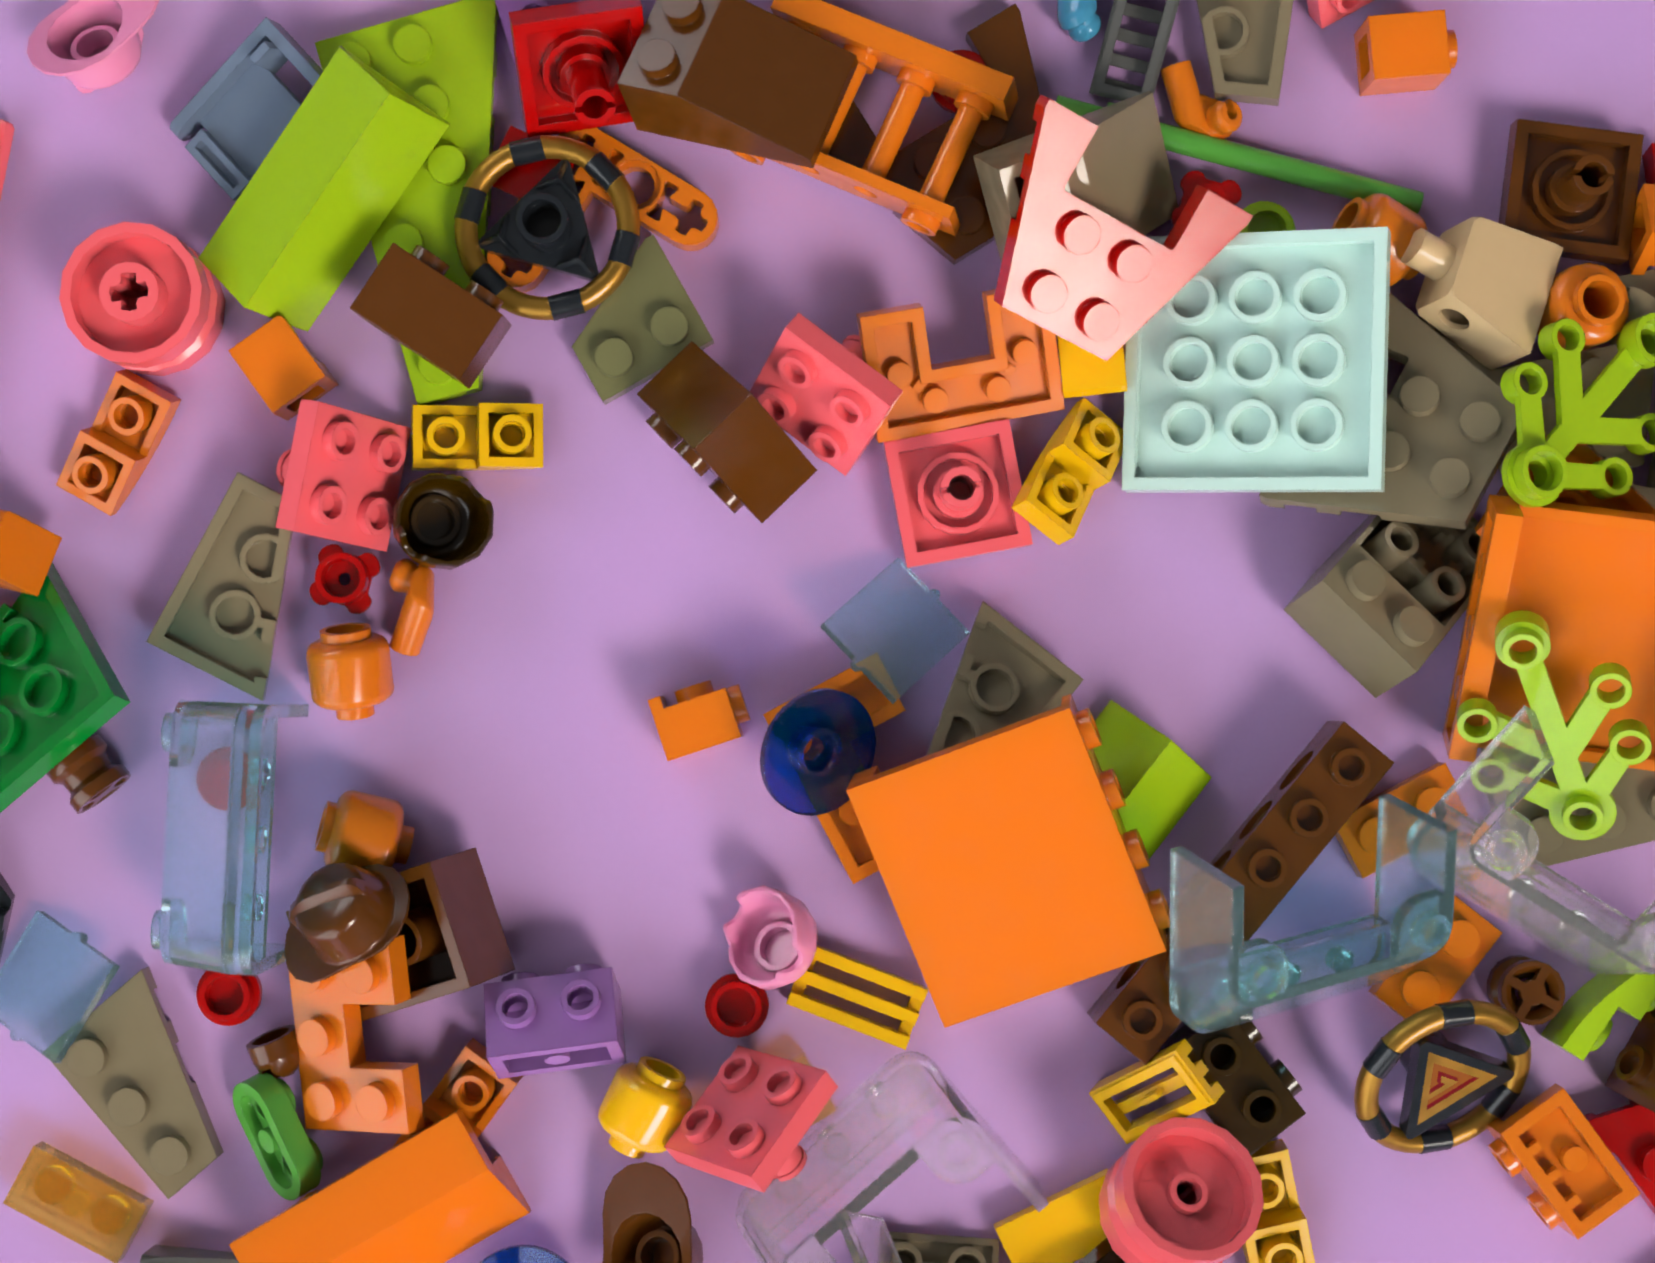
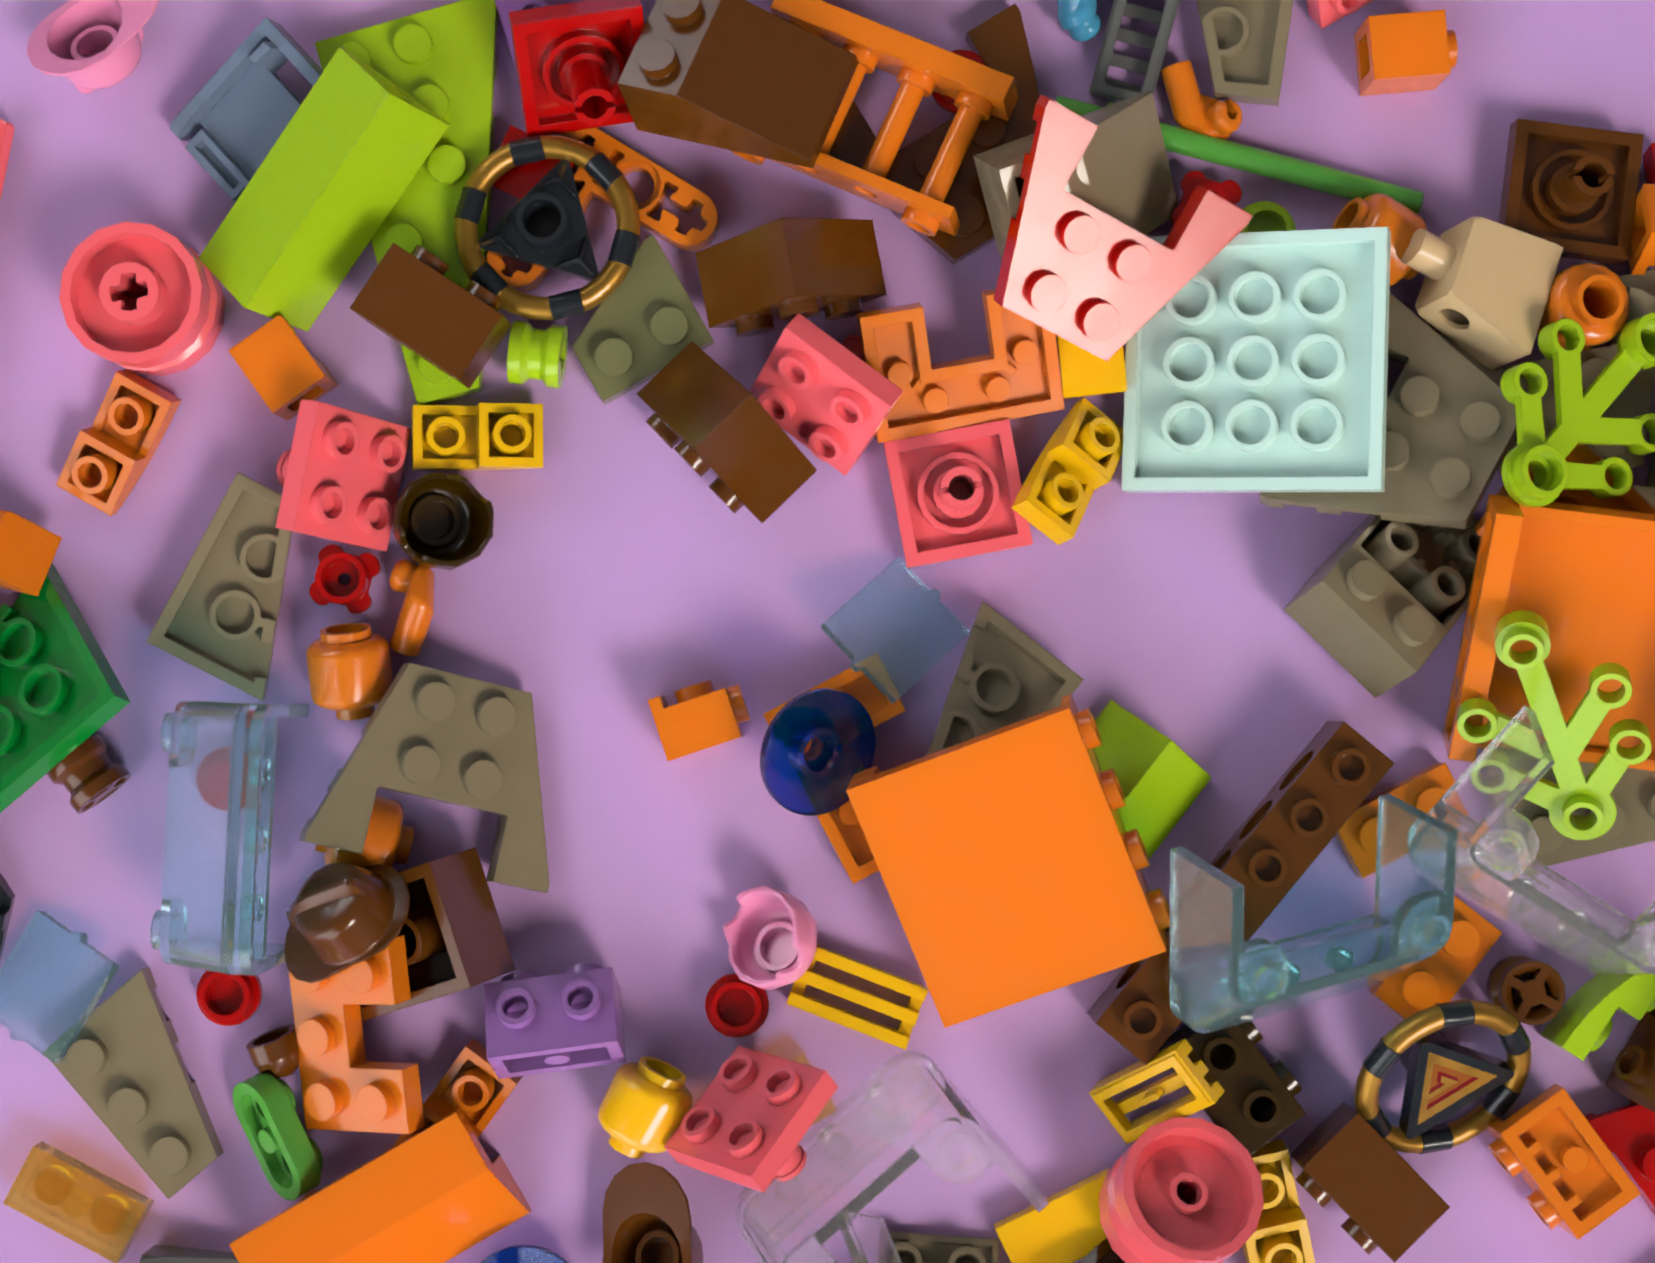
none -> dark tan wing [299,663,550,893]
none -> lime wheel [507,320,568,389]
none -> reddish brown brick [695,217,887,337]
none -> reddish brown brick [1290,1102,1450,1263]

